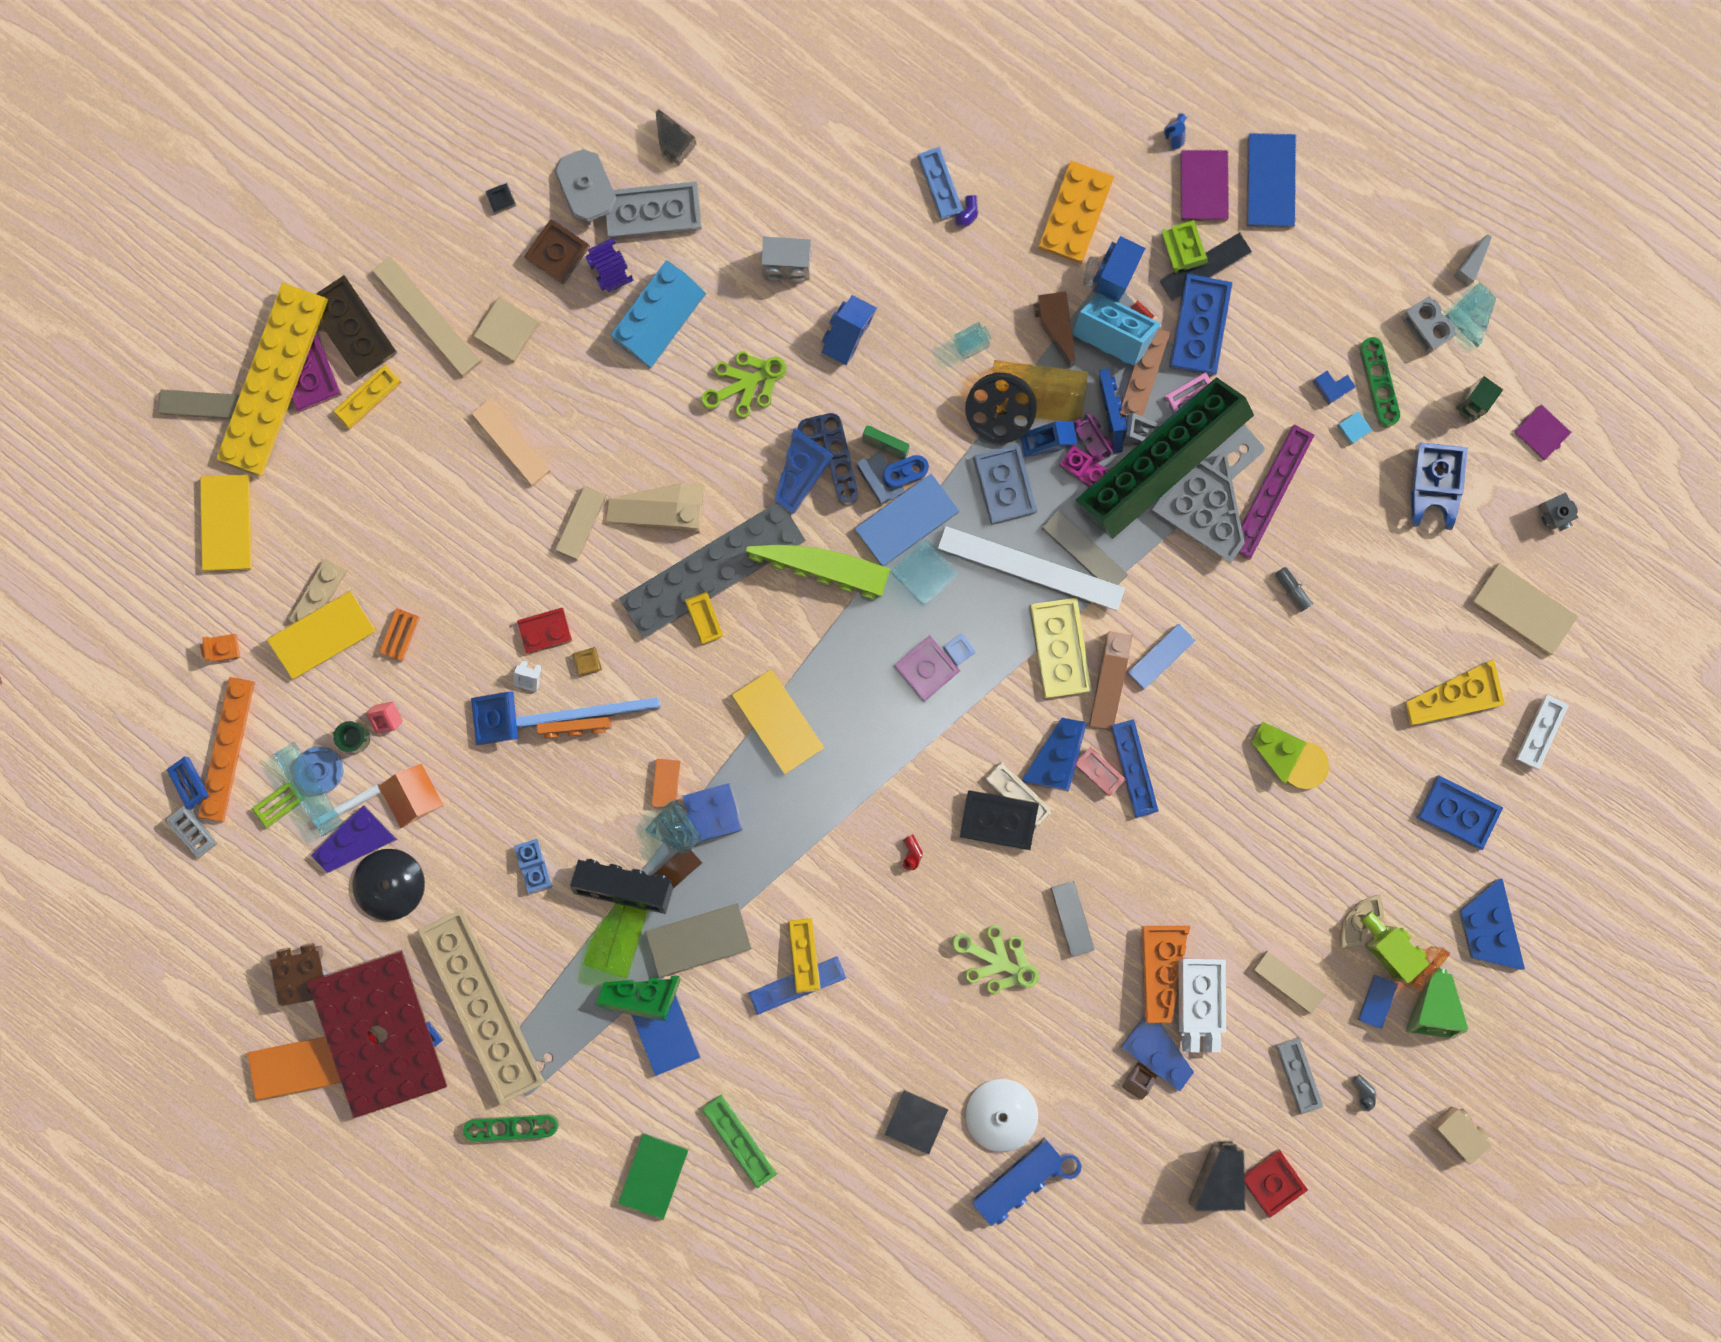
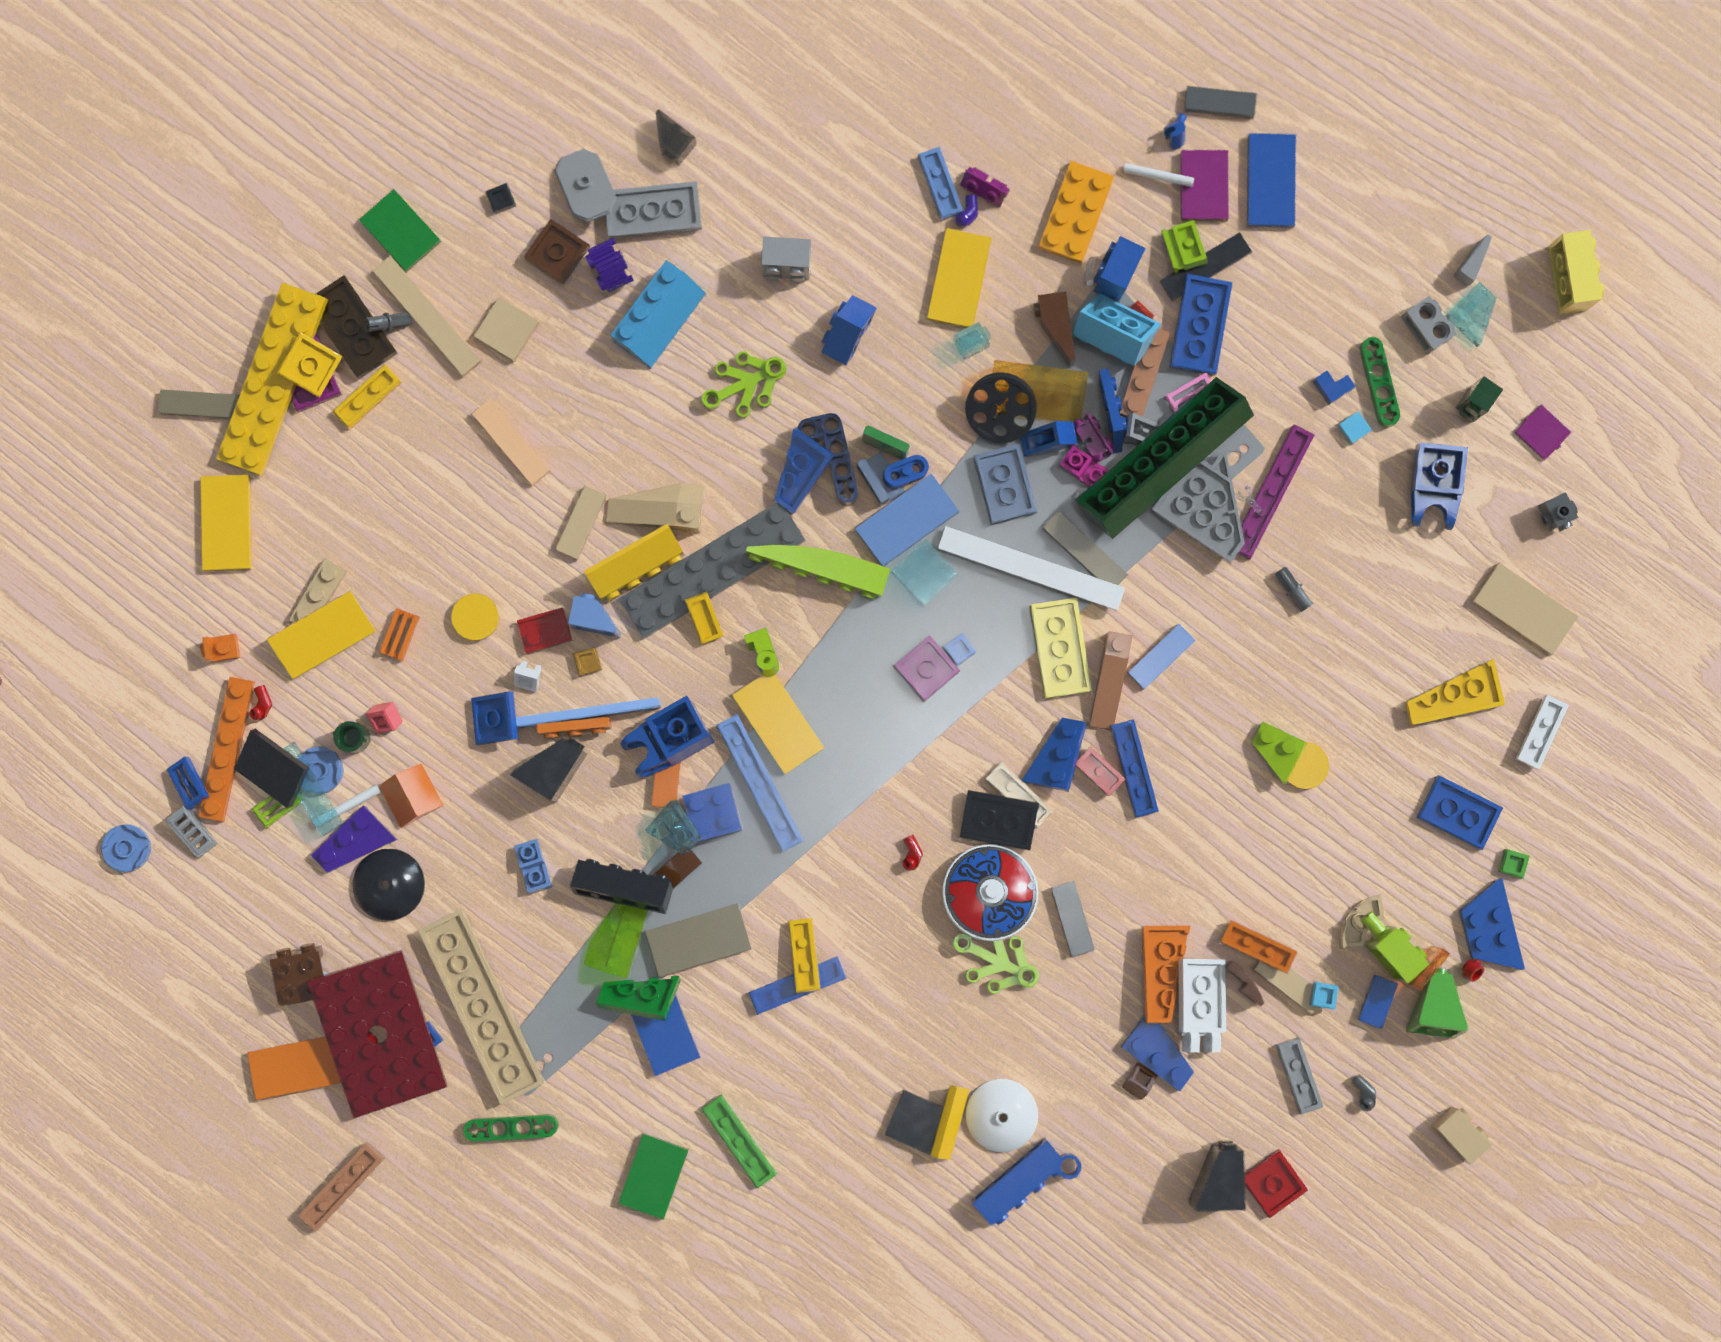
none -> medium blue tile [101,824,151,872]
none -> black tile [234,729,309,808]
none -> red arm [250,685,272,721]
none -> yellow tile [276,332,343,397]
none -> nougat plate [298,1142,385,1232]
none -> green tile [359,189,442,272]
none -> dark grey axle [363,312,411,333]
none -> yellow tile [451,593,500,641]
none -> black slope [510,738,588,802]
none -> medium blue slope [568,593,621,638]
none -> yellow slope [584,524,685,602]
none -> blue brick [620,695,715,778]
none -> medium blue tile [716,714,804,852]
none -> lime leg [744,628,780,677]
none -> yellow tile [927,228,992,329]
none -> yellow tile [931,1085,969,1160]
none -> dish [942,845,1038,941]
none -> magenta hinge [960,167,1010,208]
none -> white bar [1124,163,1194,187]
none -> dark grey tile [1184,86,1257,118]
none -> orange plate [1221,920,1298,974]
none -> reddish brown slope [1226,961,1264,1006]
none -> clear hand [1237,486,1263,515]
none -> medium azure tile [1310,981,1339,1010]
none -> red plate [1462,960,1485,982]
none -> bright green tile [1498,849,1530,879]
none -> light yellow brick [1548,230,1604,314]

